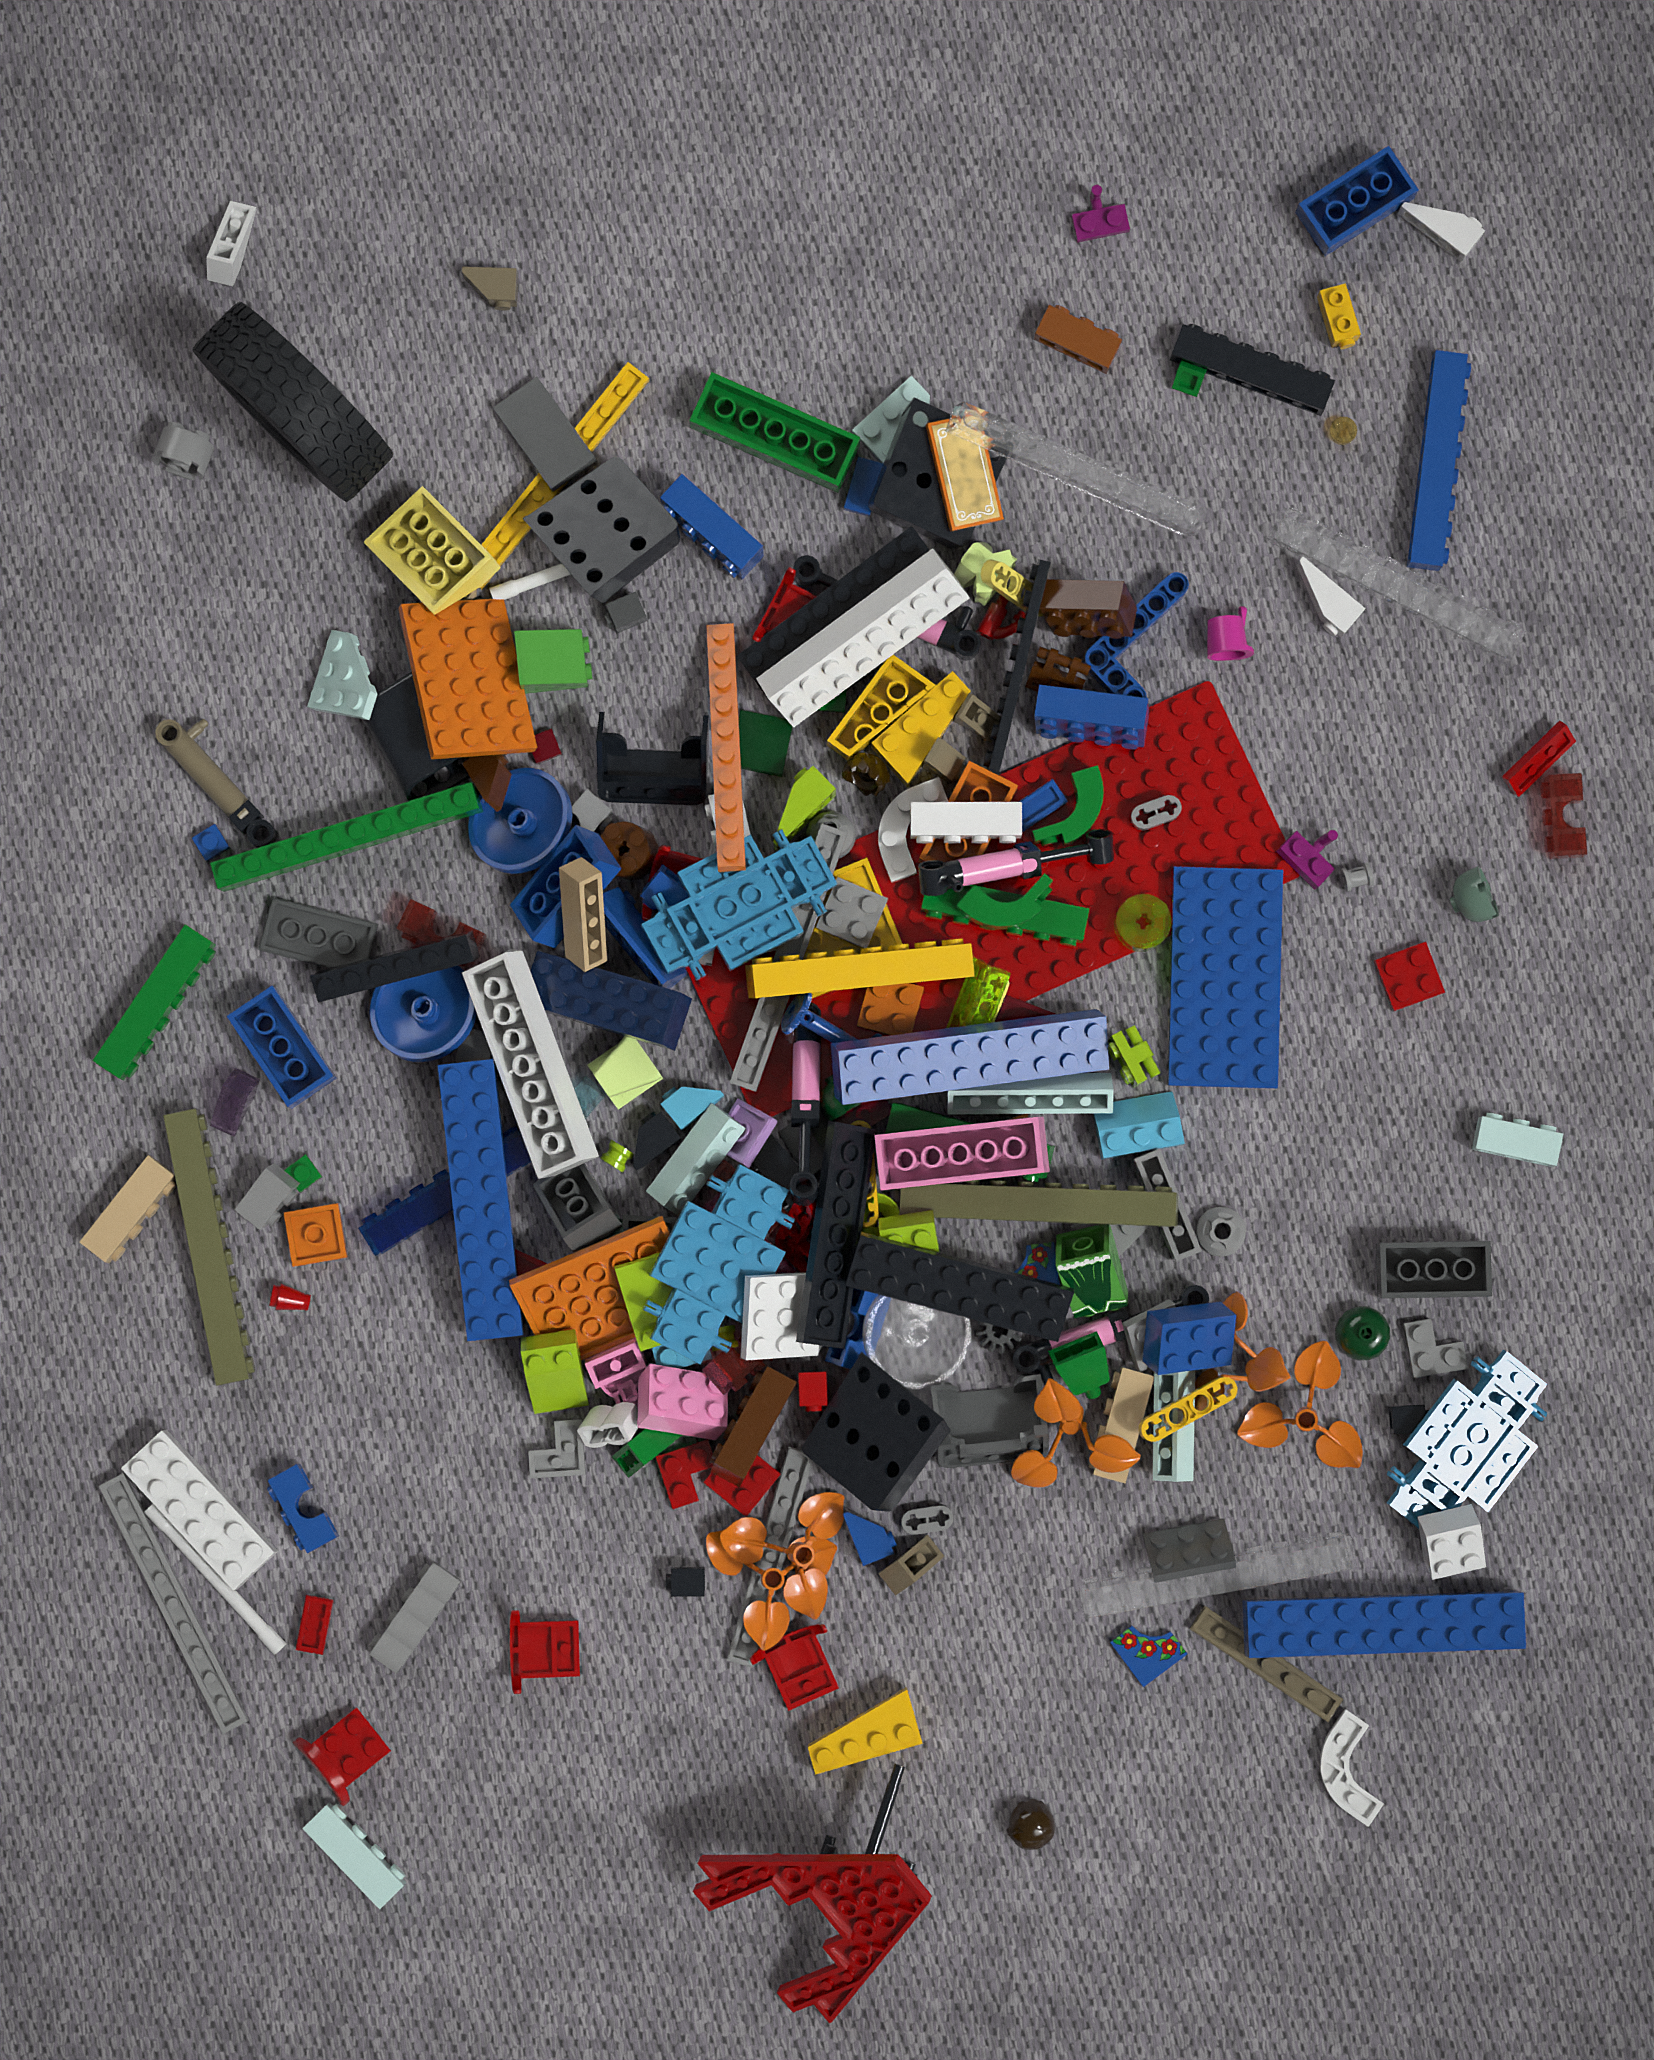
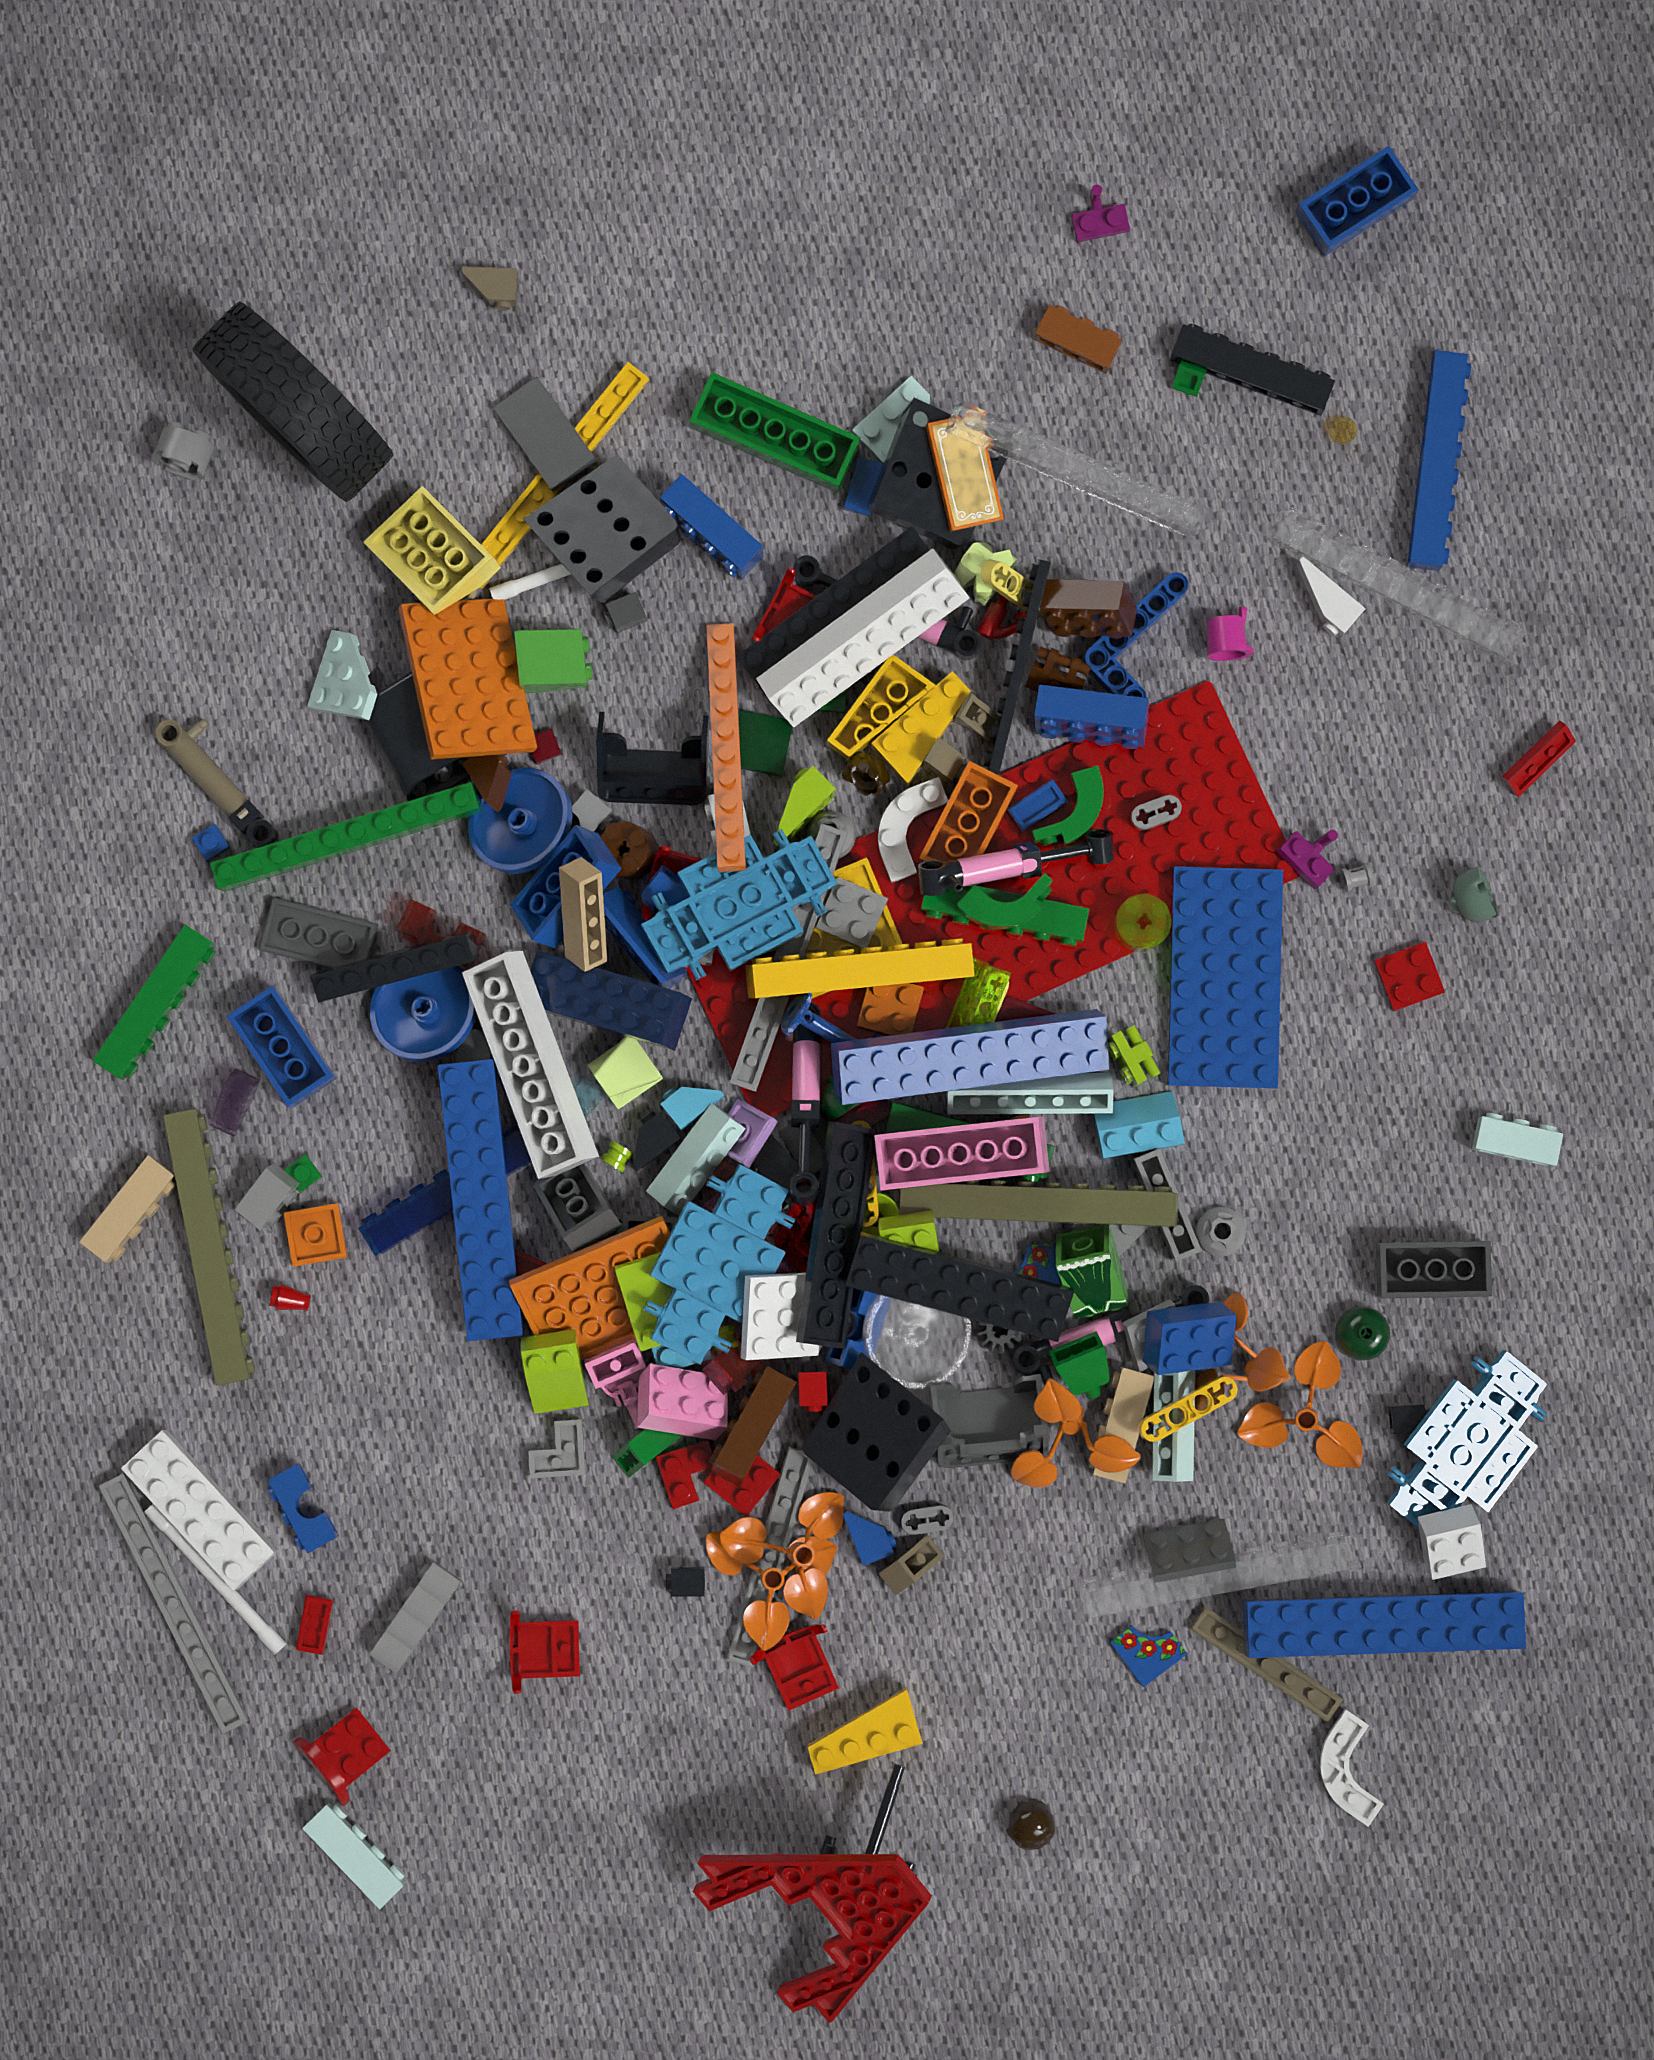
white slope [207,201,256,286] -> none
white brick [577,1402,638,1448] -> none
white brick [910,802,1022,843] -> none
yellow brick [1317,283,1361,349] -> none
white slope [1398,202,1485,262] -> none
light grey plate [1403,1319,1468,1378] -> none
clear red arch [1540,773,1587,859] -> none

